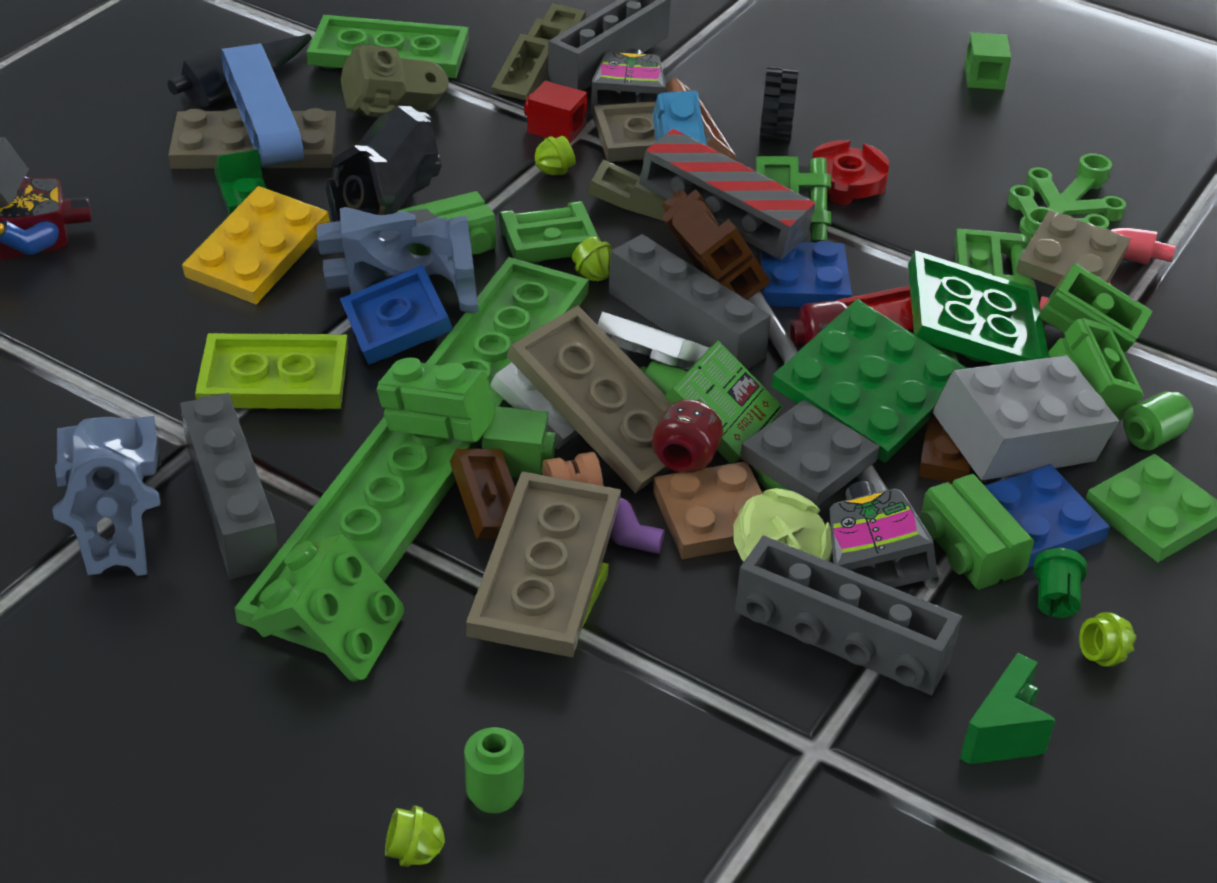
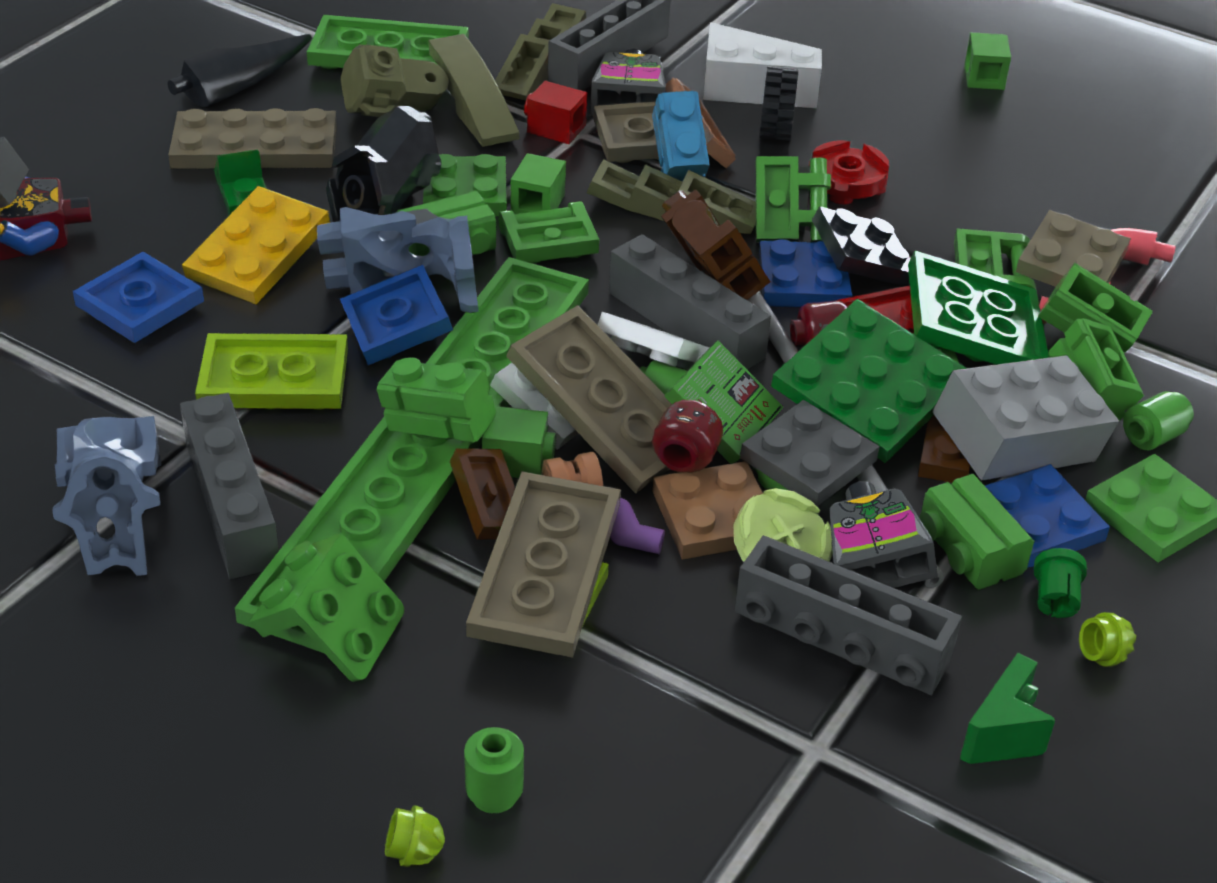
medium blue beam [221,43,304,167] -> none
lime plate [535,136,576,176] -> none
lime plate [572,236,613,282] -> none
dark grey brick [639,128,816,260] -> none
bright green plant [1008,153,1126,240] -> none
none -> blue plate [73,252,204,343]
none -> bright green plate [423,154,507,216]
none -> olive slope [428,34,520,147]
none -> bright green brick [511,153,566,214]
none -> white wedge [703,22,822,109]
none -> black plate [812,206,910,286]

